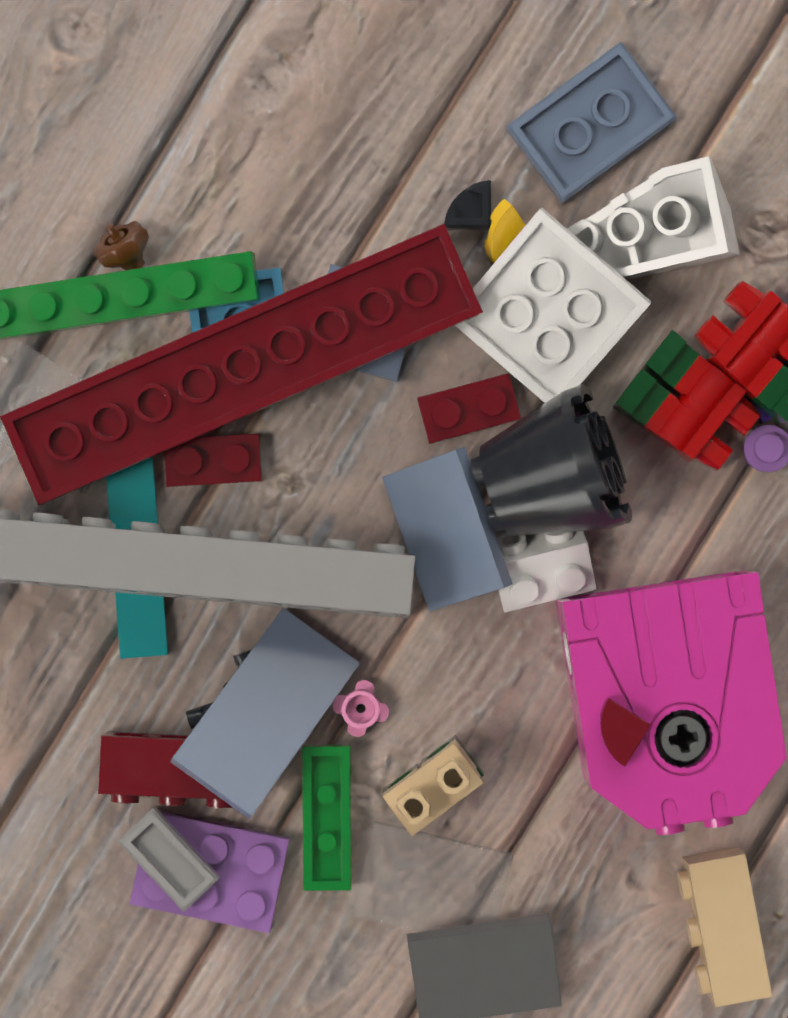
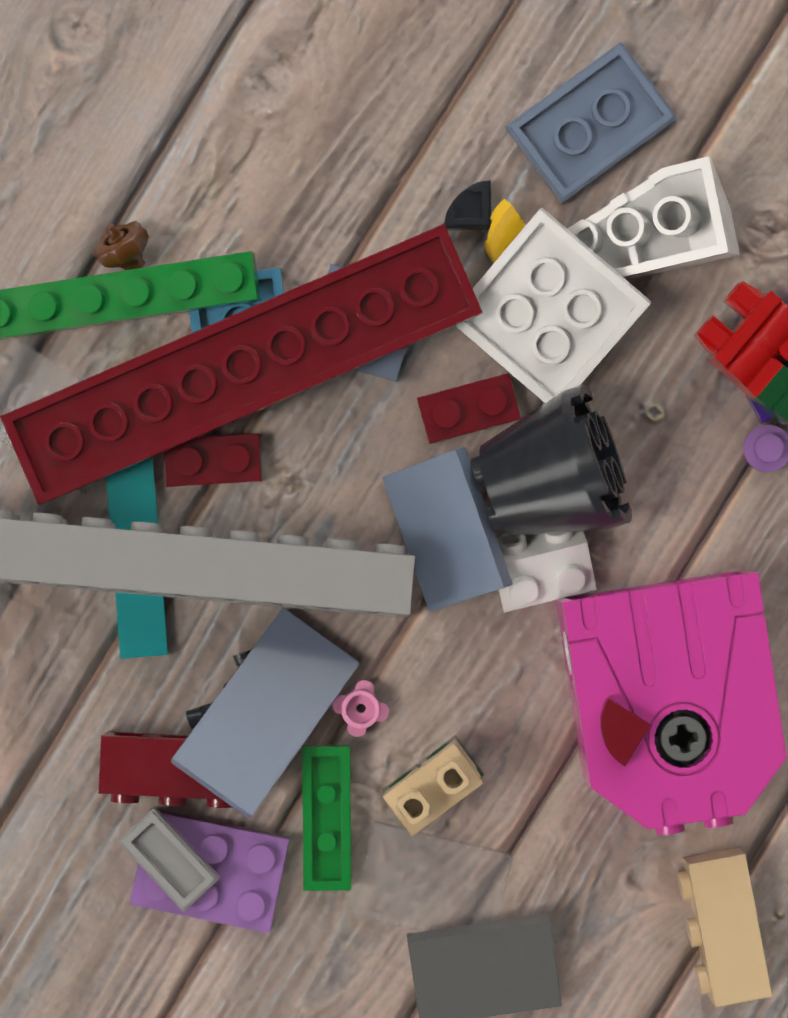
red hips [612,330,761,471] -> none

